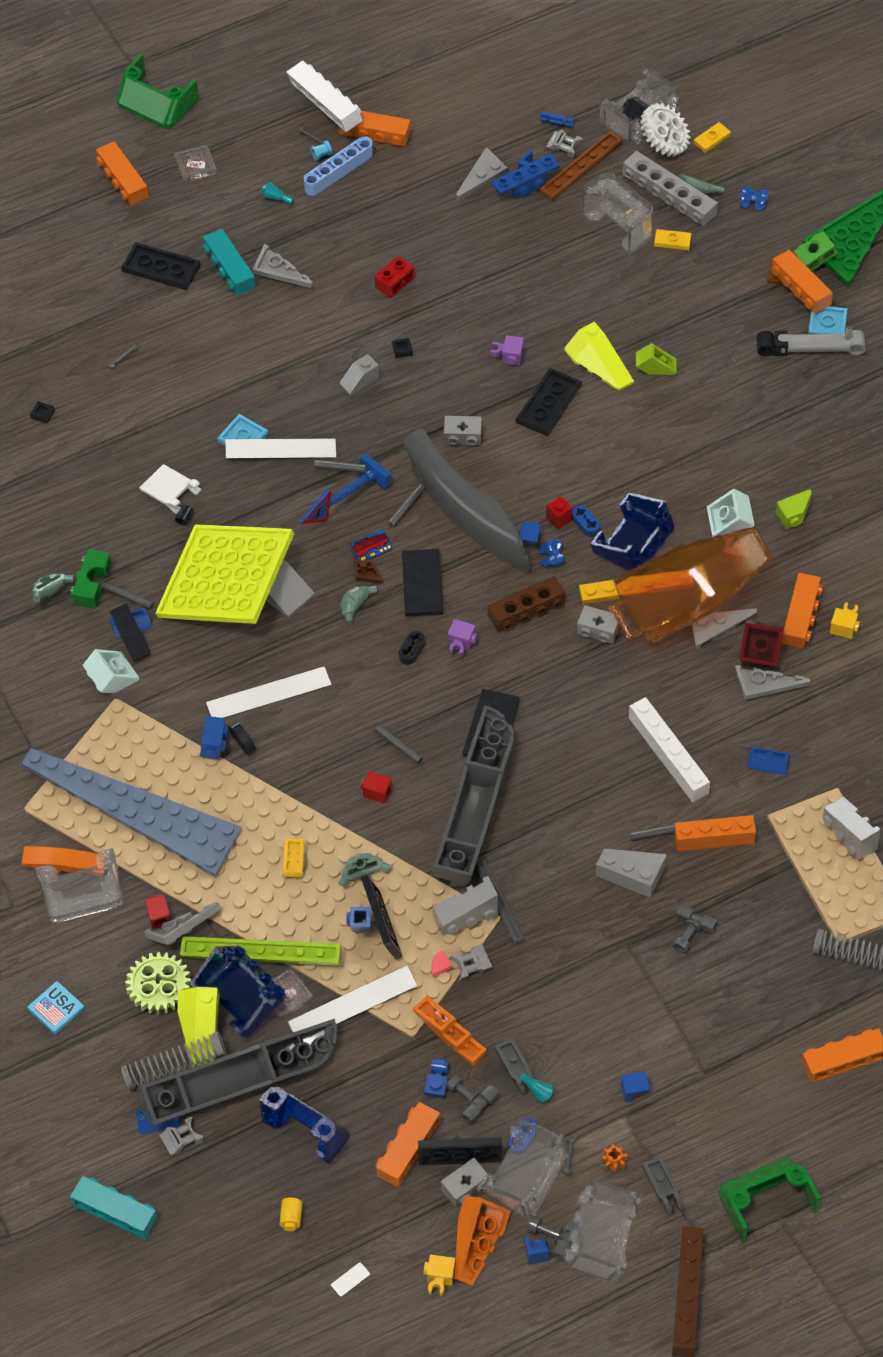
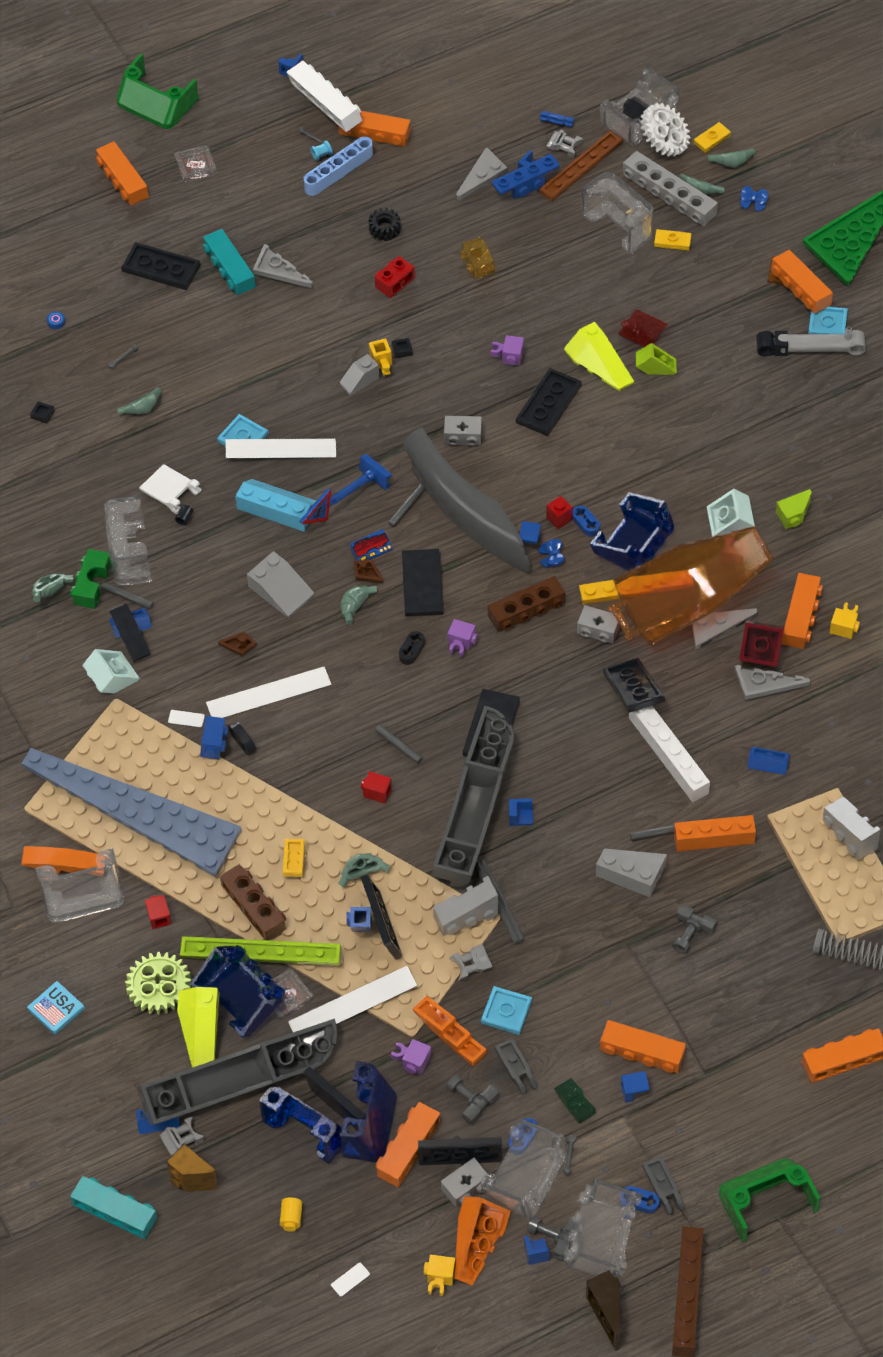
light grey piece [121,1031,226,1091] -> none
light grey wing [144,902,221,945] -> none
neon yellow plate [155,525,294,624] -> none
teal cone [261,182,294,205] -> none
dark grey bar [314,460,367,472] -> none
blue plate [424,1058,449,1099] -> none
coral tile [431,950,452,977] -> none
teal cone [519,1073,553,1102] -> none
orange gear [601,1144,627,1172] -> none
bright green brick [794,231,838,271] -> none
none -> blue tile [47,312,65,329]
none -> clear windscreen [104,495,152,585]
none -> sand green piece [117,387,162,415]
none -> pearl gold slope [167,1144,218,1192]
none -> white sticker [168,710,205,727]
none -> reddish brown piece [218,631,257,656]
none -> reddish brown brick [220,864,286,940]
none -> medium azure slope [235,479,316,532]
none -> blue panel [278,54,304,77]
none -> black tile [304,1067,372,1139]
none -> clear blue windscreen [340,1061,397,1162]
none -> black tyre [369,208,401,241]
none -> yellow brick [369,338,392,376]
none -> medium lavender brick [391,1039,432,1076]
none -> clear yellow brick [460,237,495,280]
none -> medium azure tile [481,986,532,1035]
none -> blue panel [509,798,533,826]
none -> clear green slope [554,1078,596,1124]
none -> dark brown slope [586,1270,621,1351]
none -> orange brick [600,1020,686,1074]
none -> black tile [603,658,665,713]
none -> clear red hinge [618,309,667,347]
none -> blue beam [620,1186,660,1214]
none -> sand green piece [708,148,755,168]

